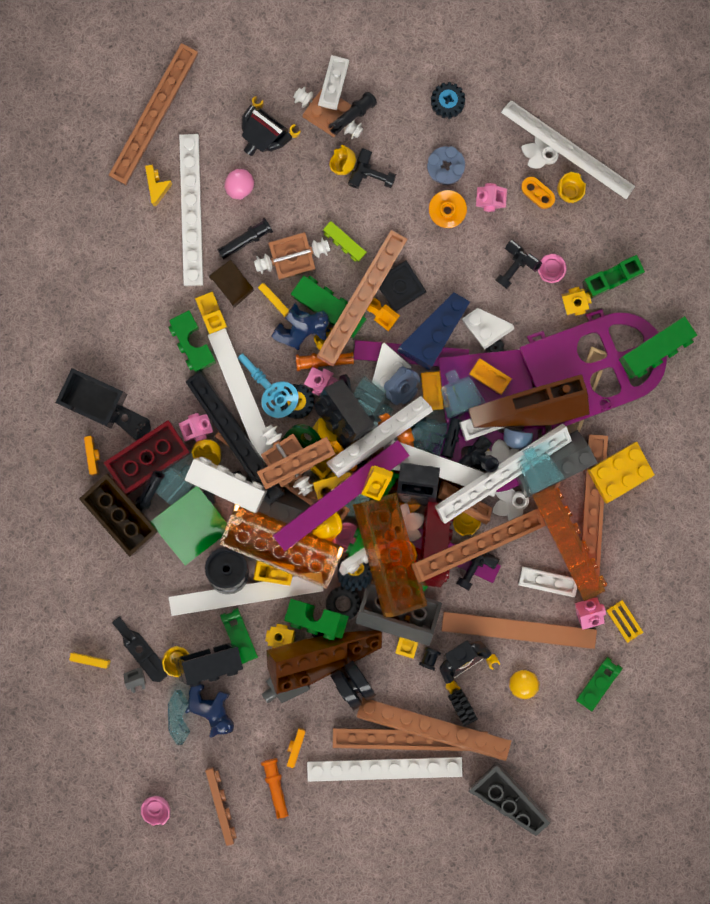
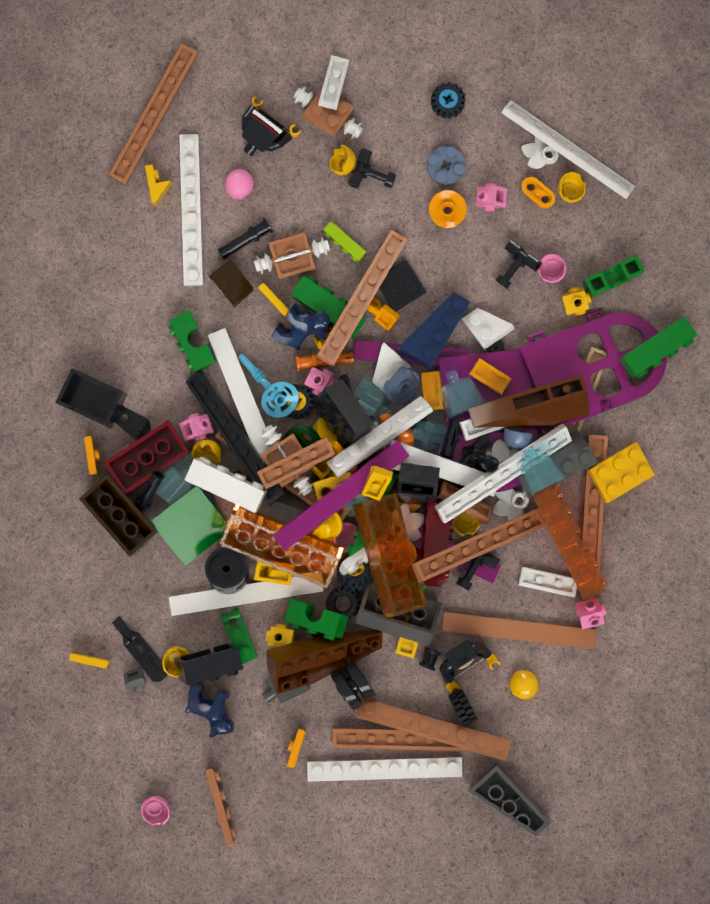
clear light blue tile [168,690,190,745] -> none
yellow slope [195,291,227,334] -> none
orange pin [261,758,289,819] -> none
black pin [328,92,377,135] -> none
green plate [576,657,623,712] -> none
yellow tile [606,600,644,643] -> none

